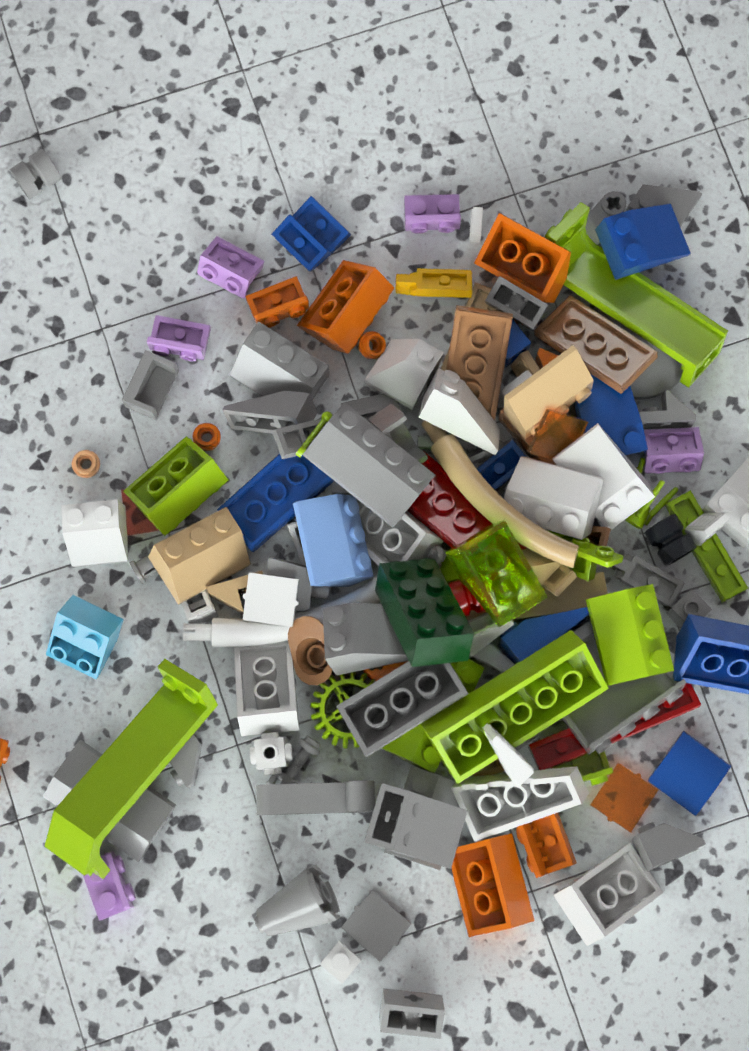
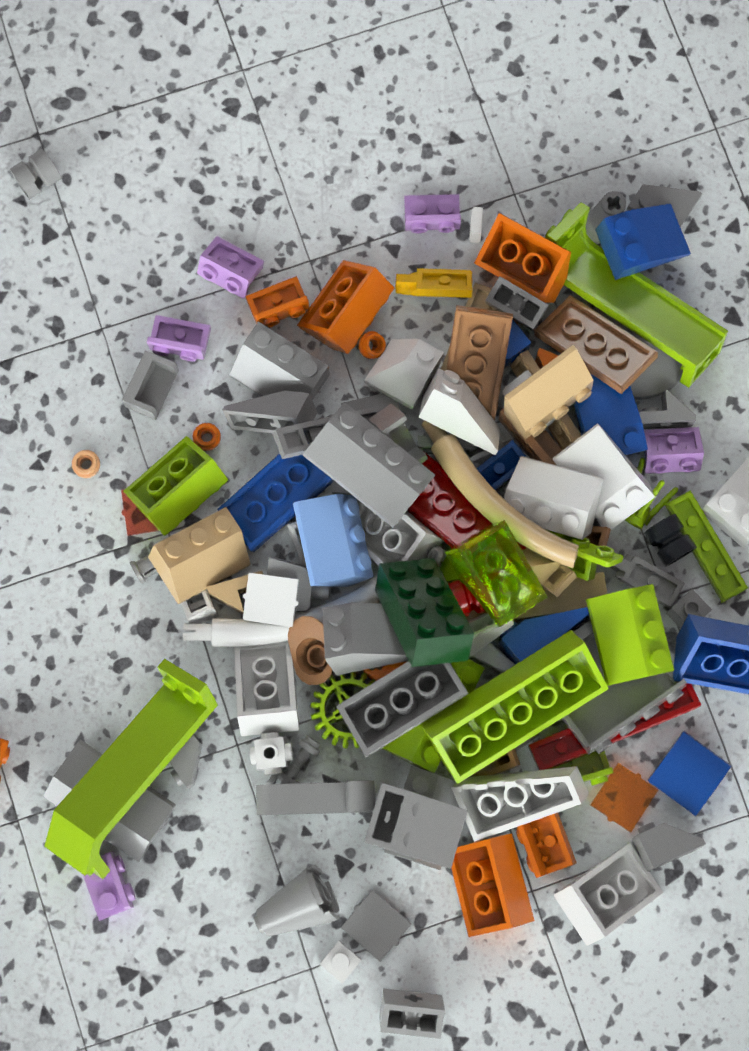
medium azure slope [46,595,124,680] -> none
white slope [61,499,129,567] -> none
blue slope [271,196,351,272] -> none
lime hinge [295,411,332,458] -> none
white slope [483,724,534,787] -> none
clear orange piece [527,409,588,459] -> none
white slope [685,512,730,546] -> none

